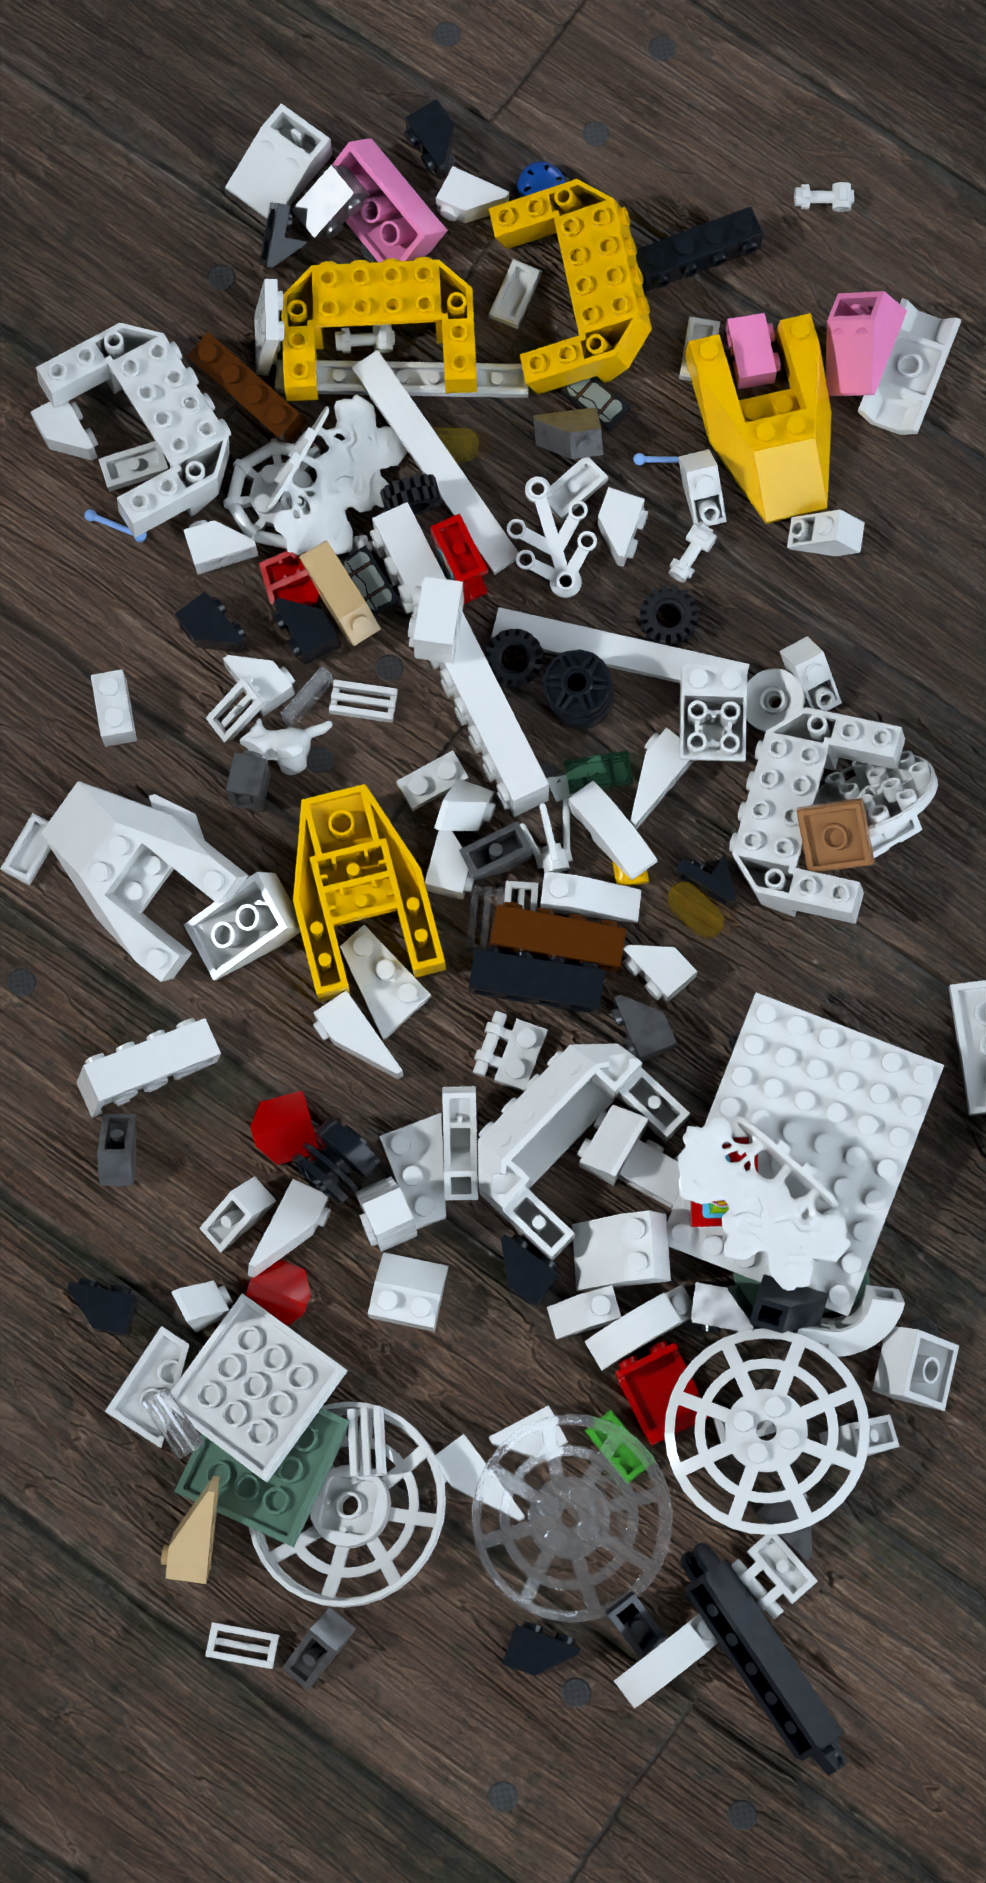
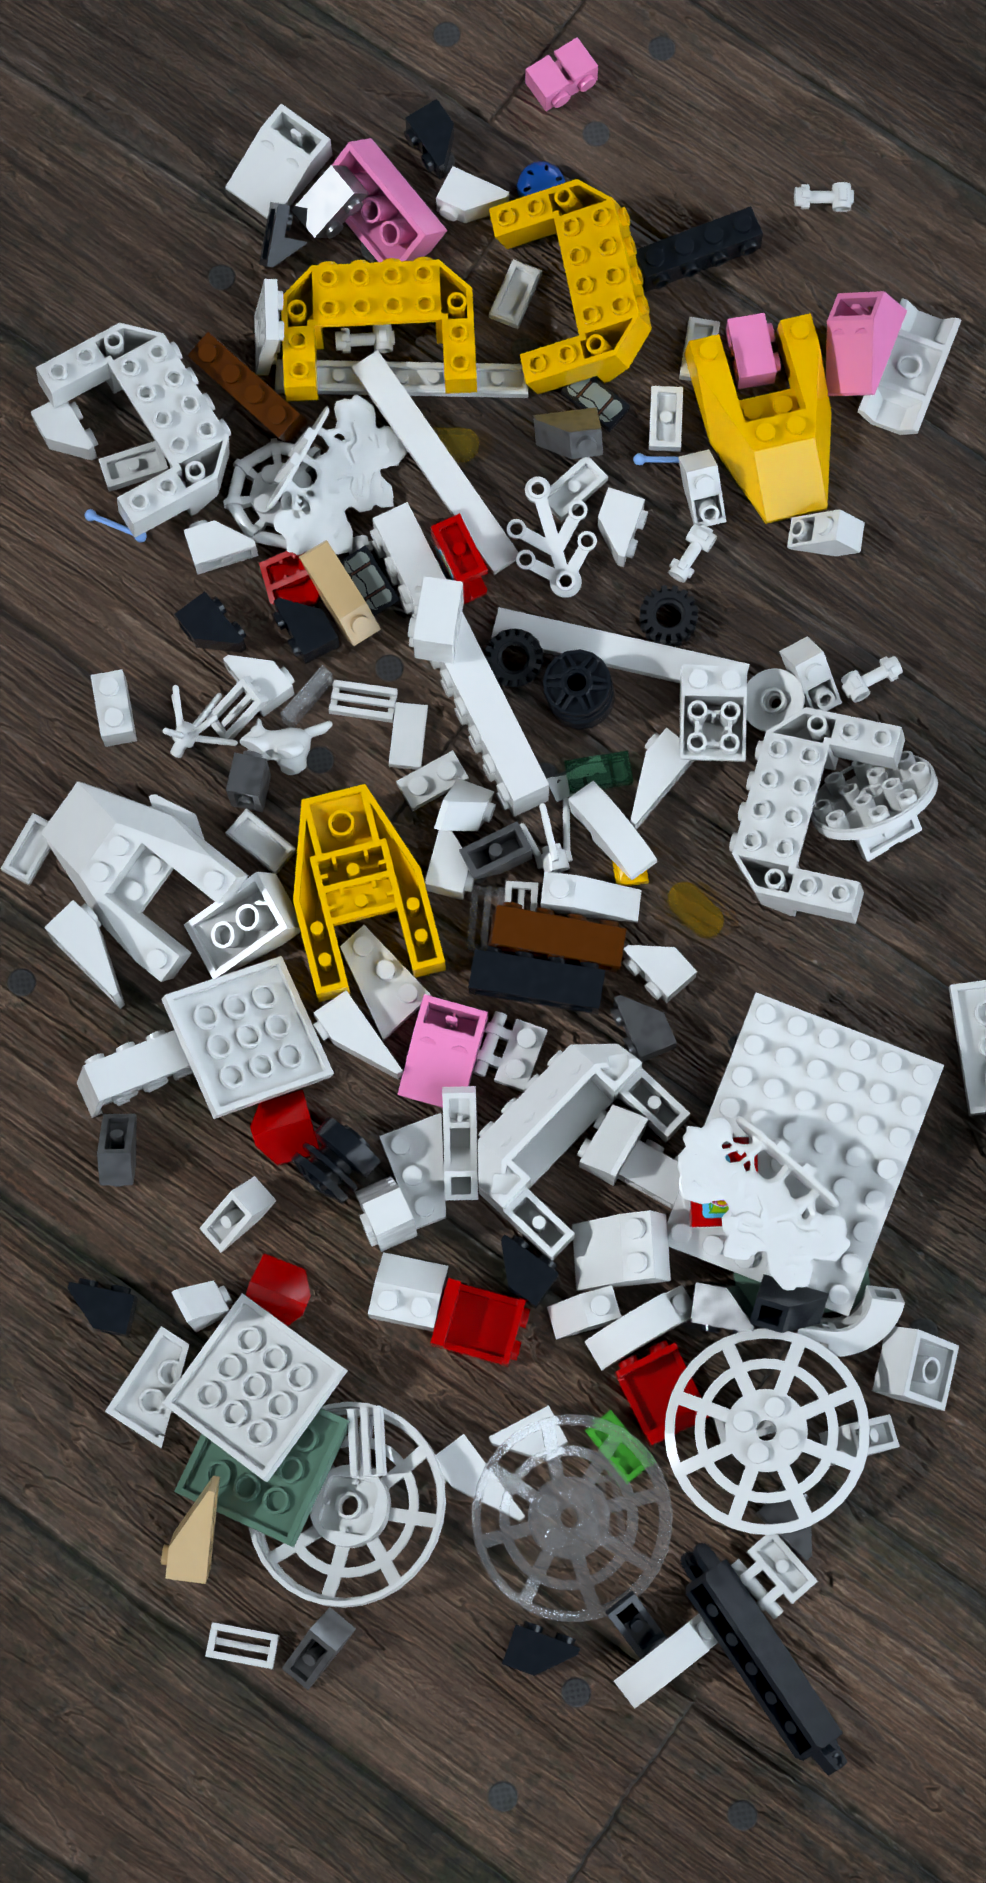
clear tile [141,1387,205,1460] -> none
white slope [248,1179,331,1278] -> none
black tyre [380,474,442,516] -> none
black slope [675,854,736,910] -> none
medium nougat plate [796,798,875,872] -> none
none -> white slope [44,900,125,1009]
none -> white plate [161,956,334,1119]
none -> white plant [163,685,238,758]
none -> white tile [225,808,296,874]
none -> white tile [389,702,428,770]
none -> bright pink slope [398,994,488,1108]
none -> red panel [430,1278,531,1367]
none -> bright pink piece [525,37,598,111]
none -> white plate [649,386,683,452]
none -> white bar [841,656,903,703]

